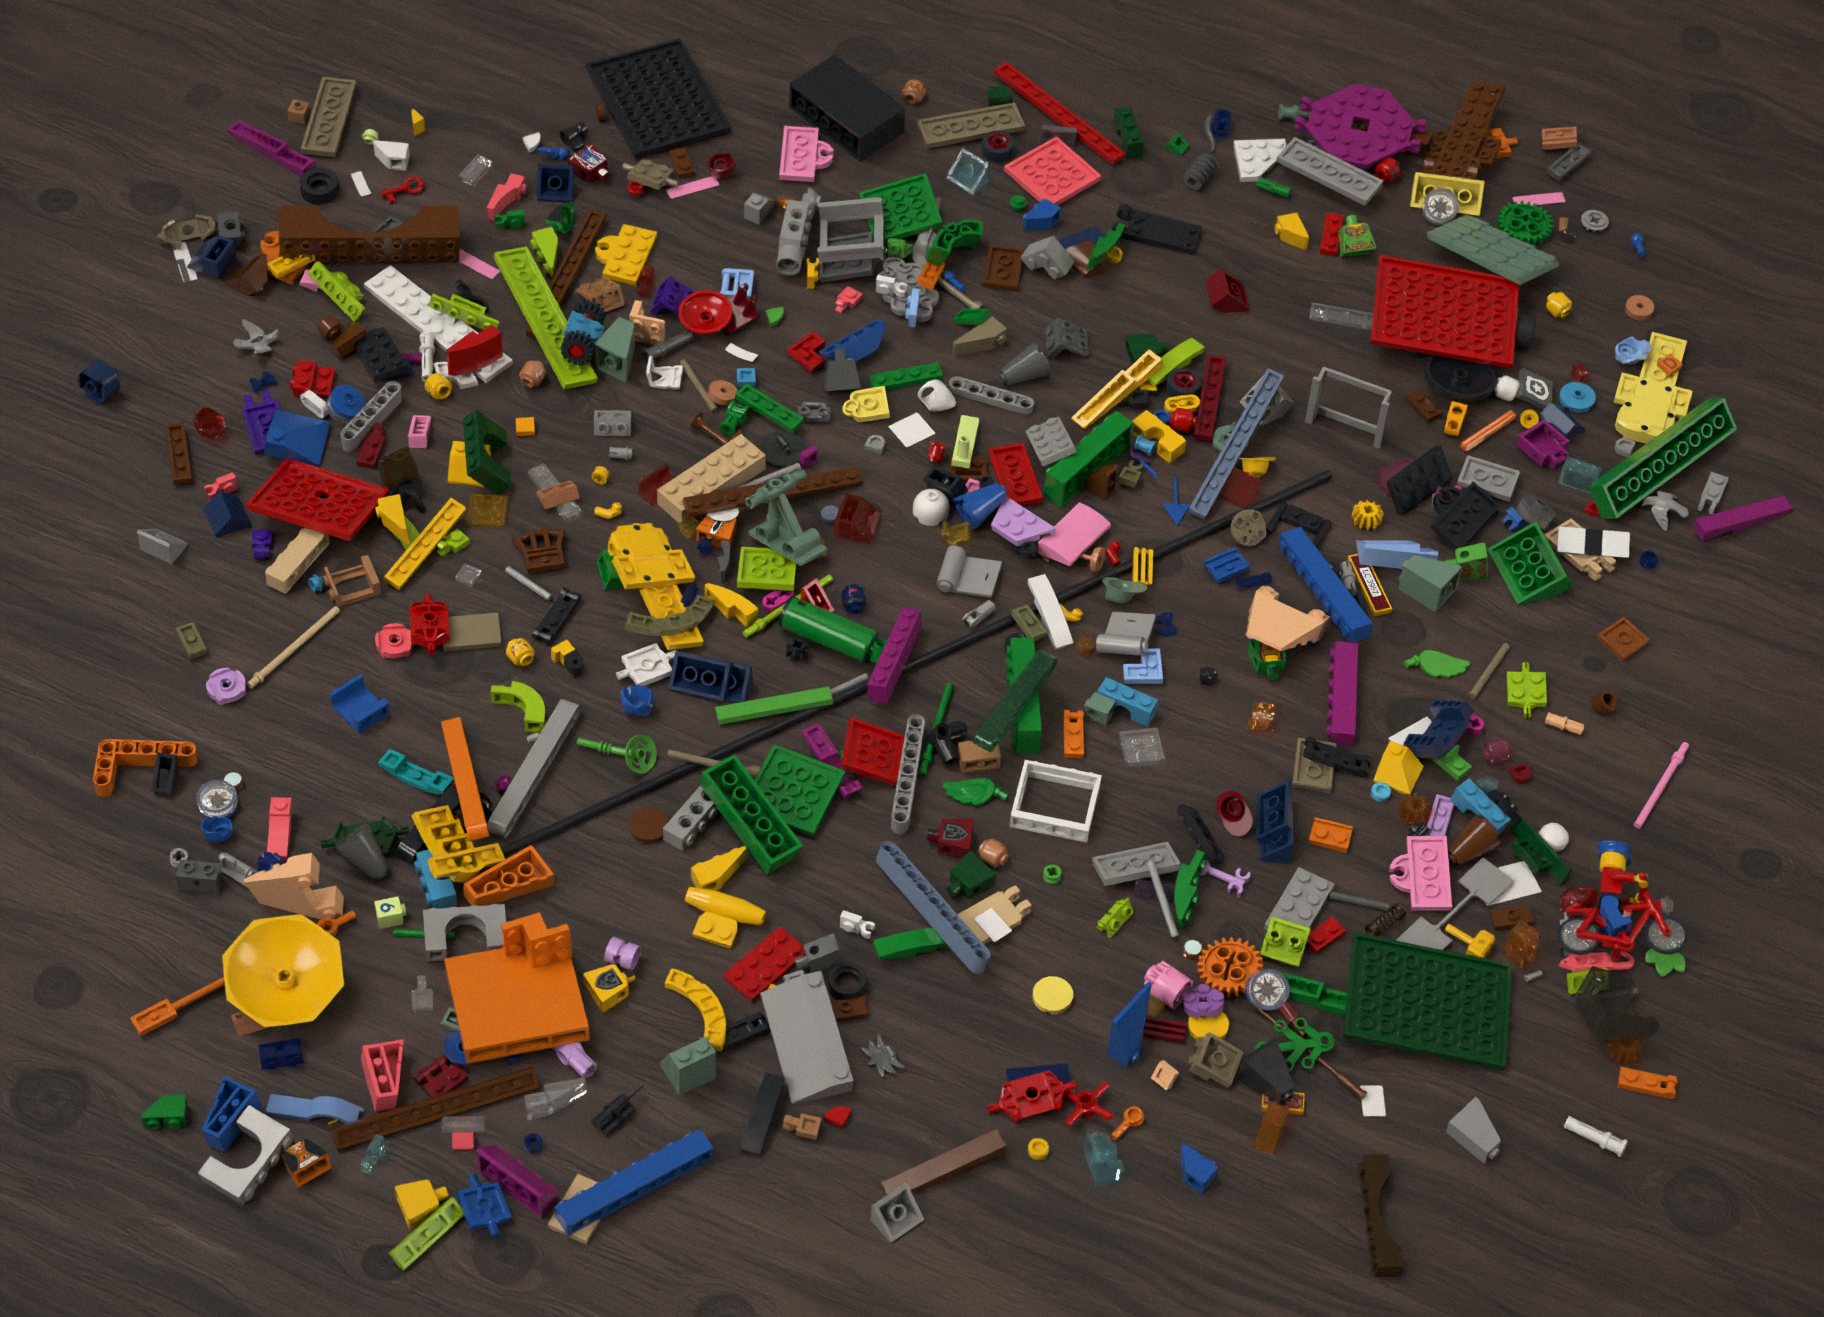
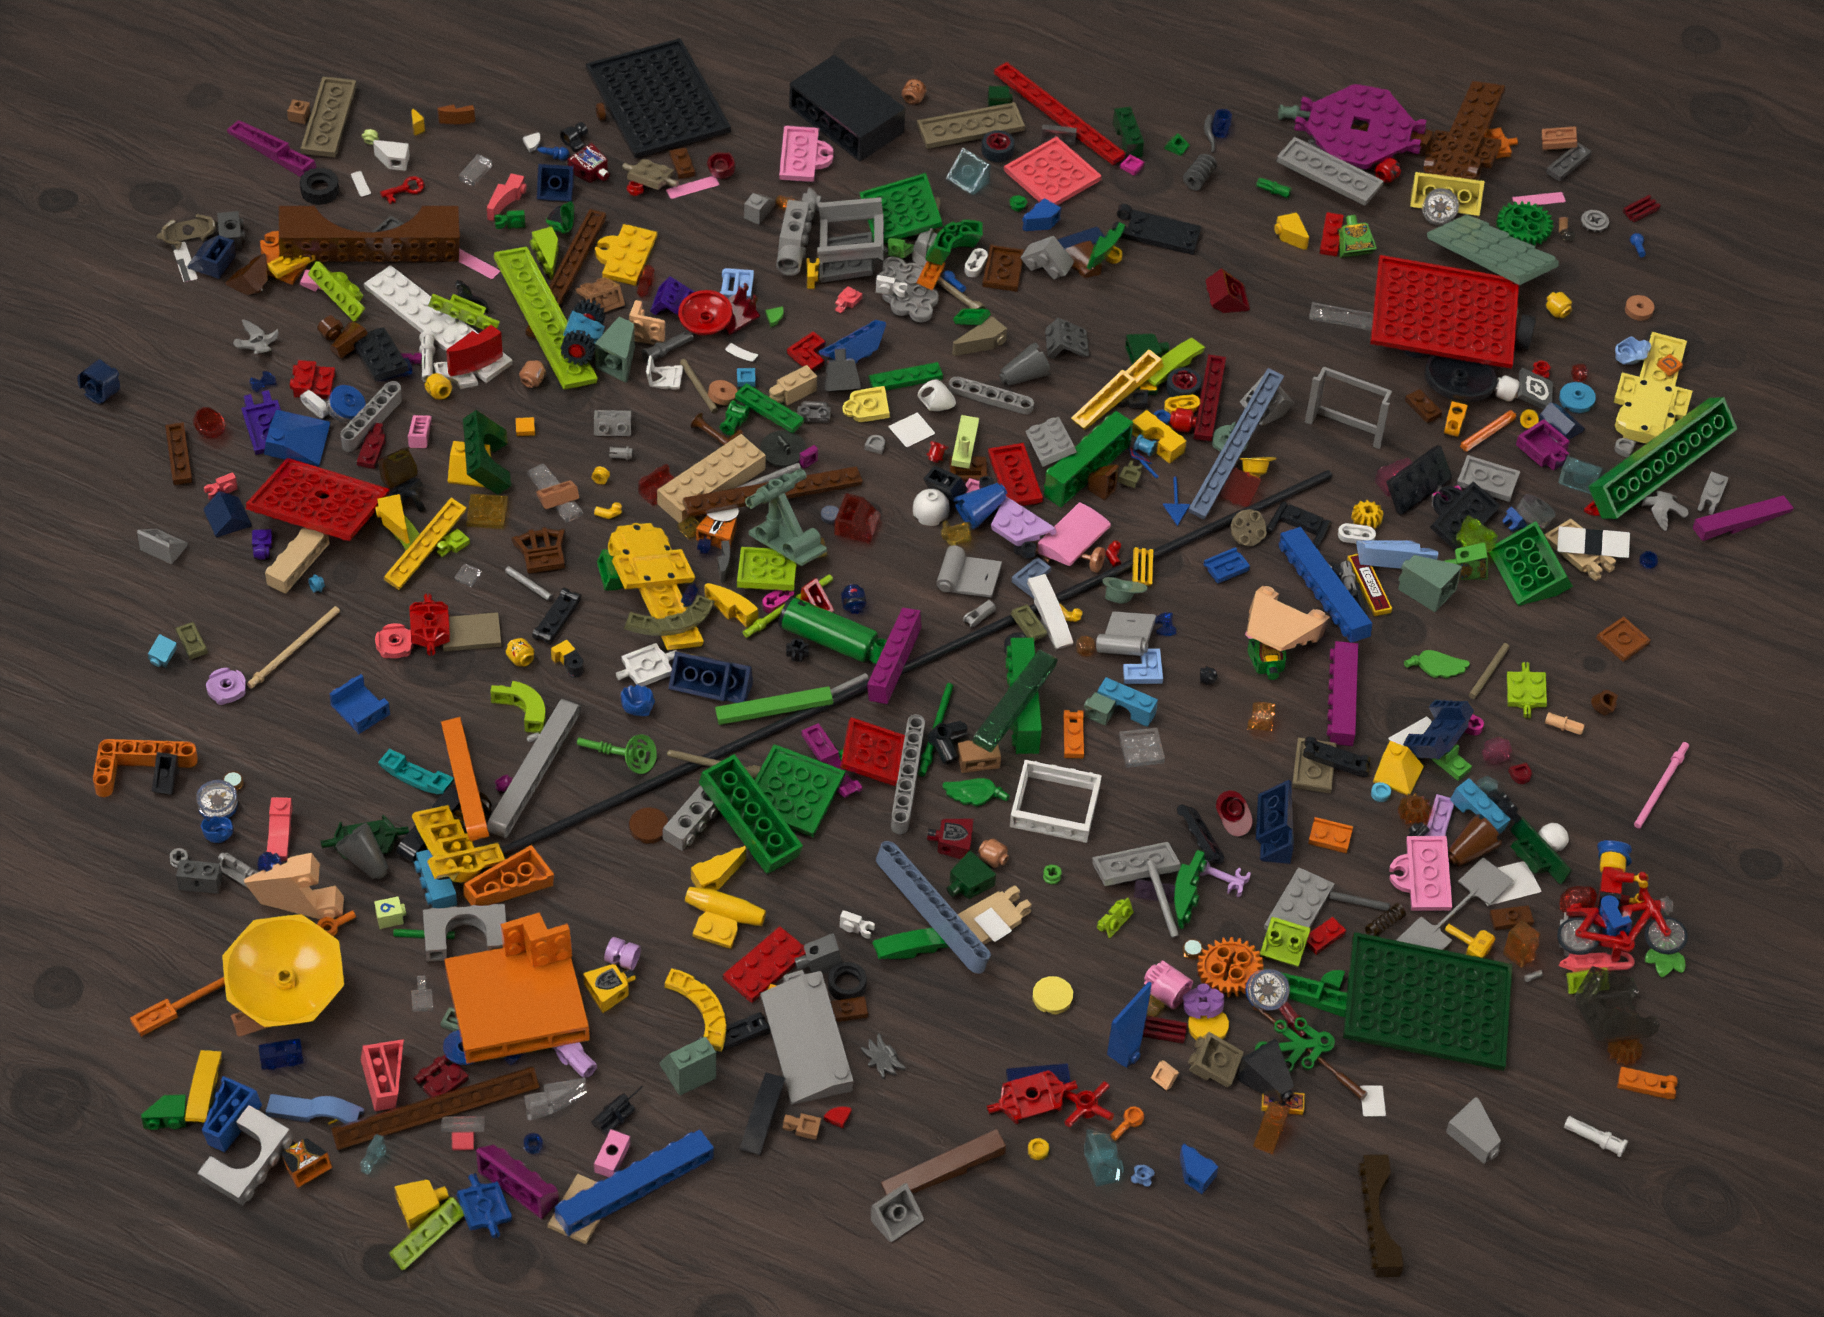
medium nougat panel [322,555,381,607] -> none
light blue plate [905,288,920,327] -> none
white plate [1233,139,1286,182] -> none
clear blue axle [1235,572,1272,590] -> none
none -> medium azure brick [148,634,177,668]
none -> yellow slope [185,1050,222,1122]
none -> dark orange slope [437,104,475,124]
none -> bright pink piece [594,1130,630,1177]
none -> tan hinge [769,365,817,406]
none -> white beam [964,248,988,277]
none -> sand blue plate [1011,557,1051,599]
none -> dark pink tile [1120,155,1144,176]
none -> medium blue plate [1131,1165,1155,1187]
none -> green tile [1320,970,1345,991]
none -> white plate [1338,523,1376,544]
none -> clear neon green slope [1456,515,1498,555]
none -> red plate [1532,361,1551,378]
none -> dark red tile [1623,195,1661,222]

